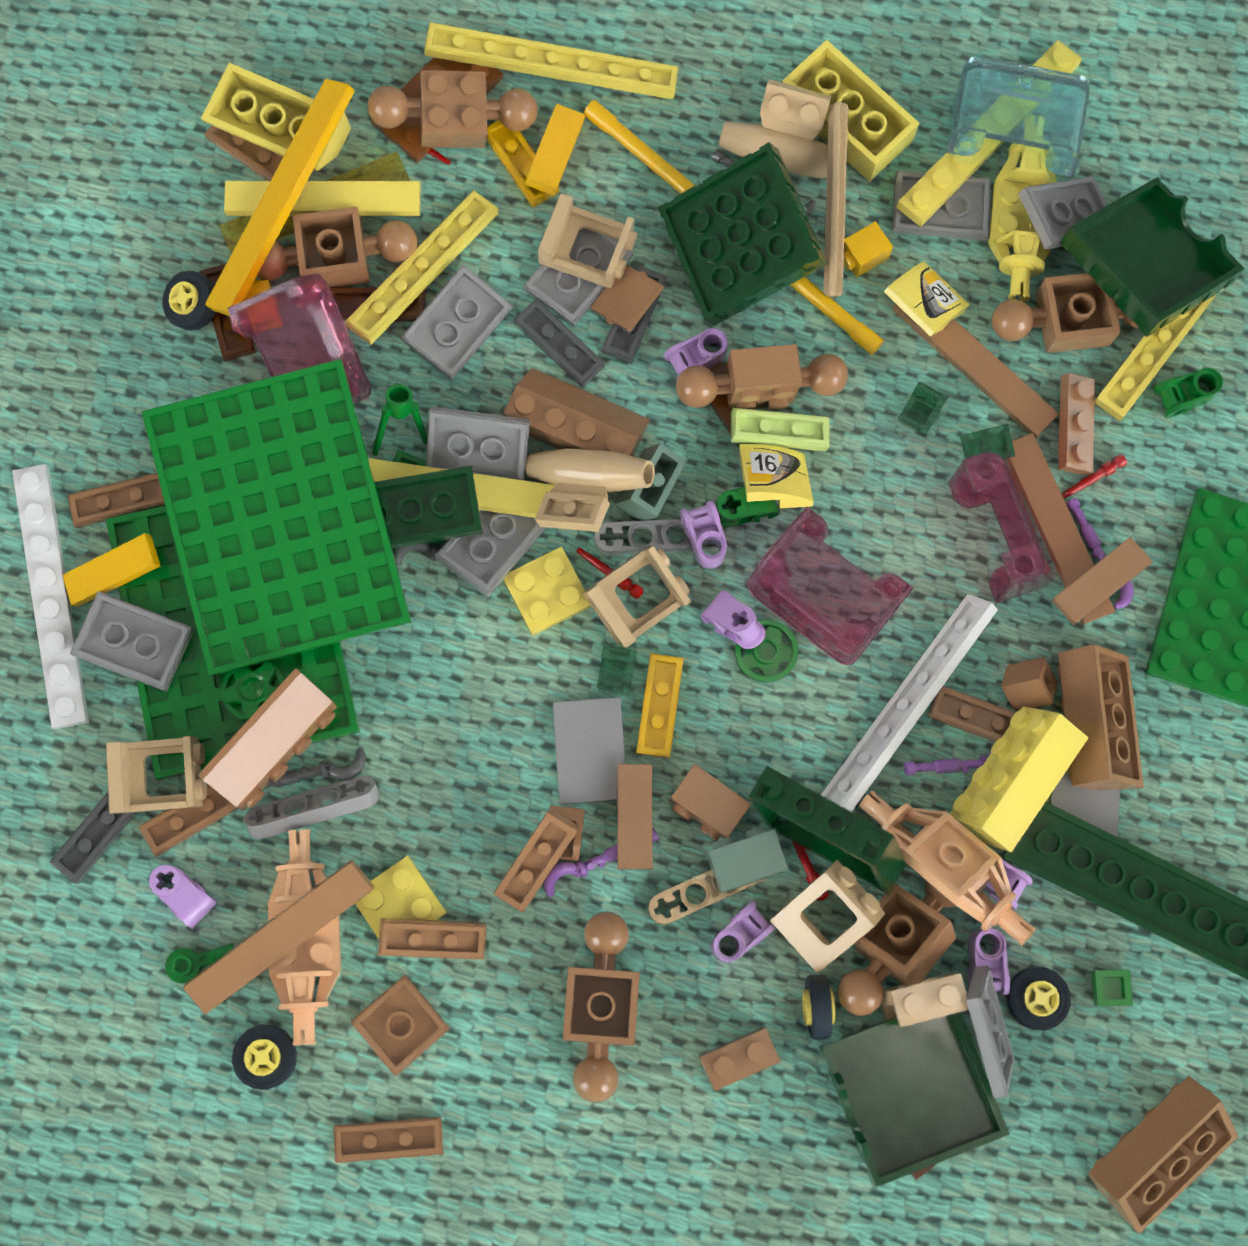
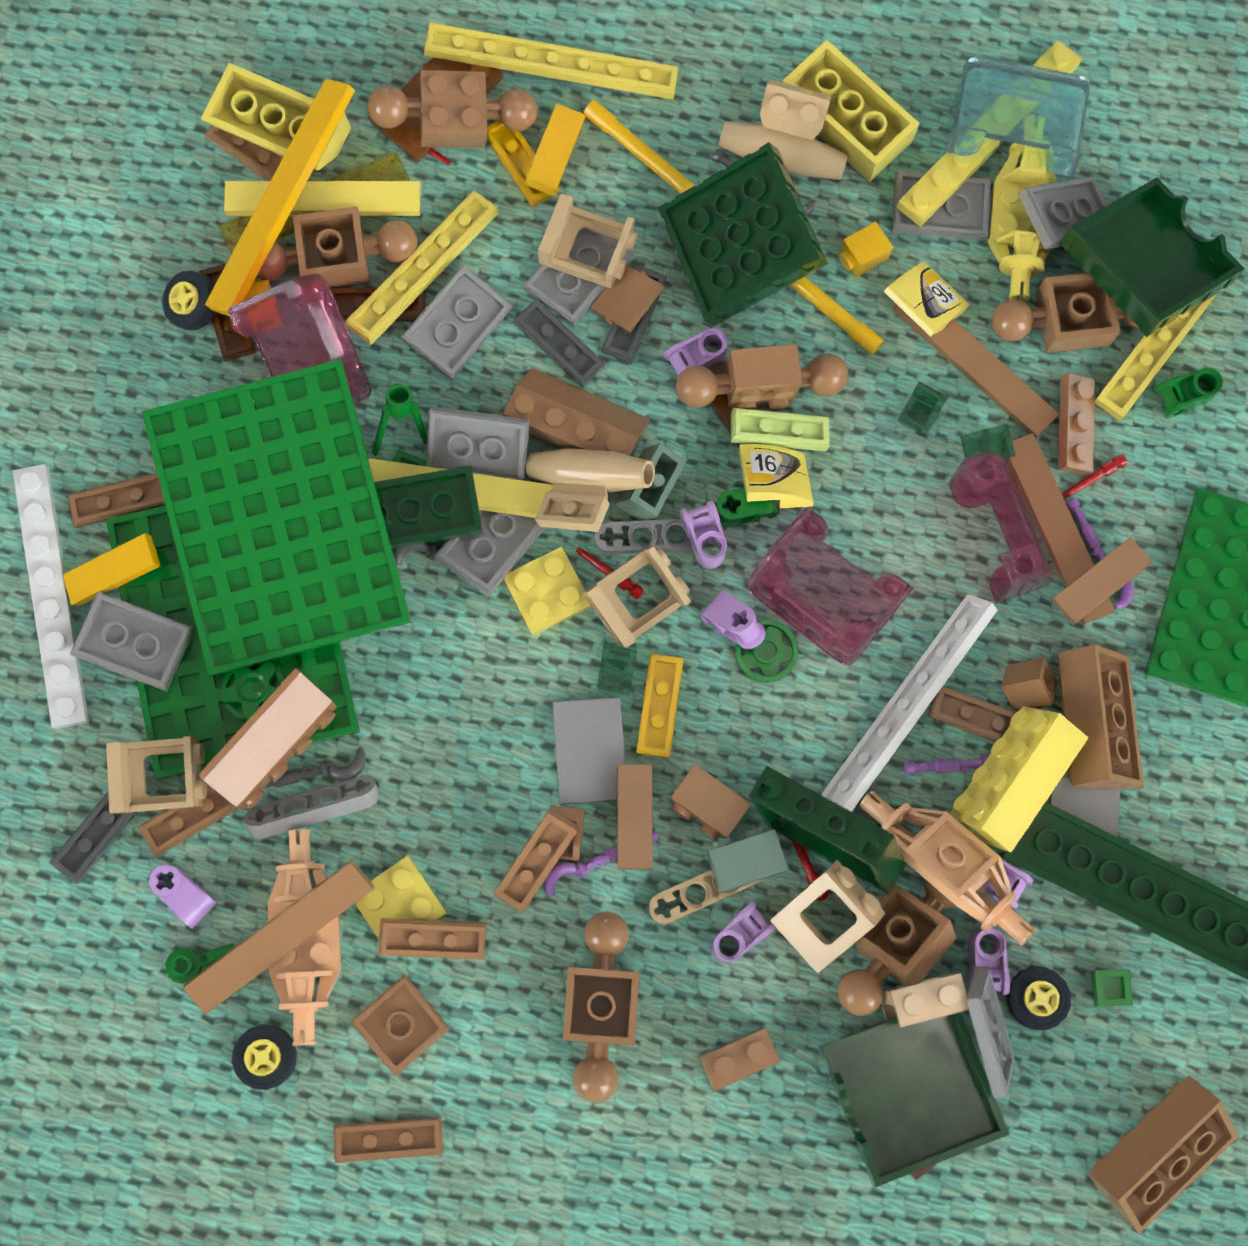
black wheel [802,974,835,1040] -> none
tan axle [823,102,848,297] -> none

